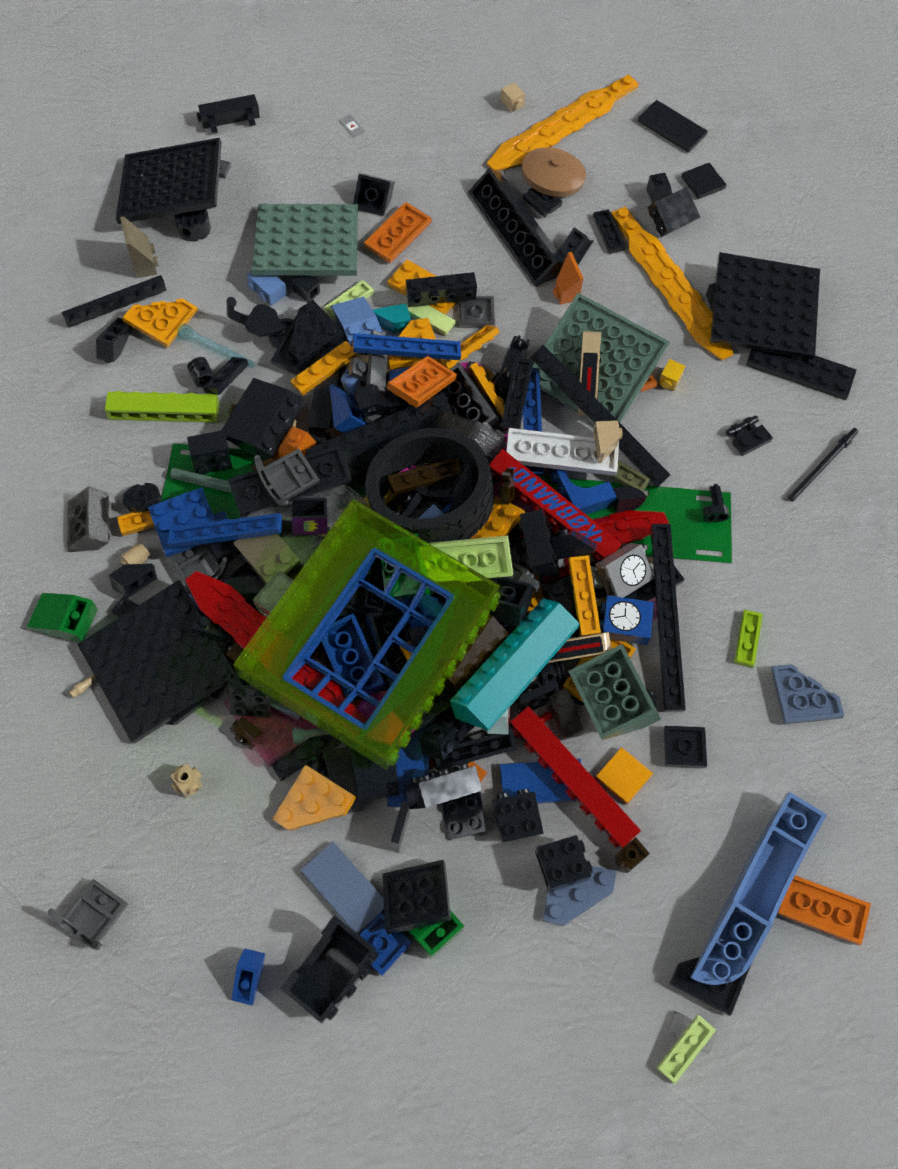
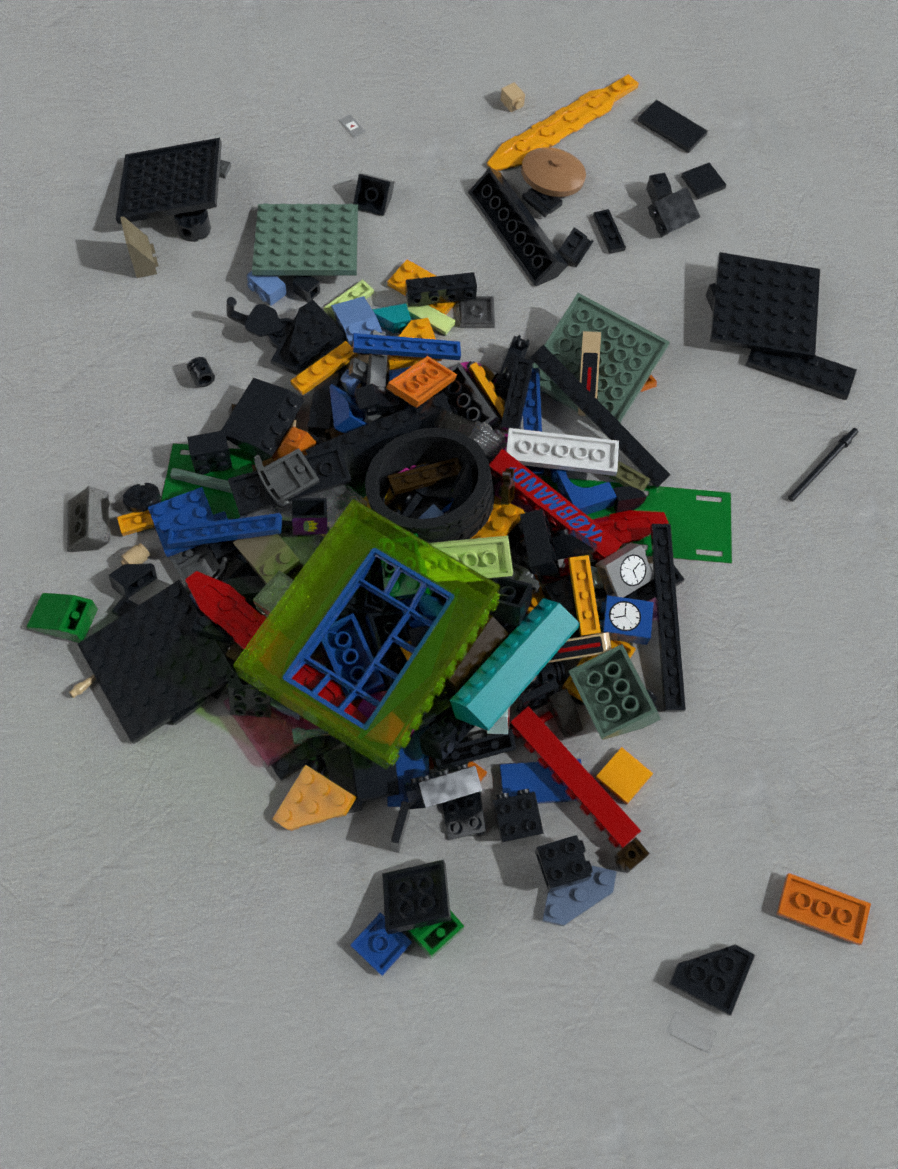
dark grey piece [47,879,129,951] -> none
black plate [62,275,167,328] -> none
black slope [96,317,133,362] -> none
lime brick [105,391,220,423] -> none
light orange plate [123,298,198,348] -> none
tan brick [170,763,203,798] -> none
clear light blue piece [178,323,255,368] -> none
black brick [196,94,260,134] -> none
black plate [203,357,249,395] -> none
dark brown brick [230,717,263,750] -> none
blue slope [231,948,266,1006] -> none
black cylinder [280,915,379,1024] -> none
sand blue tile [301,842,384,934] -> none
orange plate [364,202,432,264] -> none
light orange plate [437,325,499,369] -> none
orange slope [553,252,584,305] -> none
tan slope [593,421,622,463] -> none
light orange plate [611,206,733,360] -> none
yellowish green tile [656,1014,716,1084] -> none
yellow brick [658,359,686,391] -> none
black plate [664,725,707,769] -> none
medium blue slope [690,792,827,985] -> none
black piece [702,484,729,522] -> none
black plate [726,415,773,456] -> none
lime tile [734,609,763,668] -> none
sand blue plate [771,664,844,725] -> none

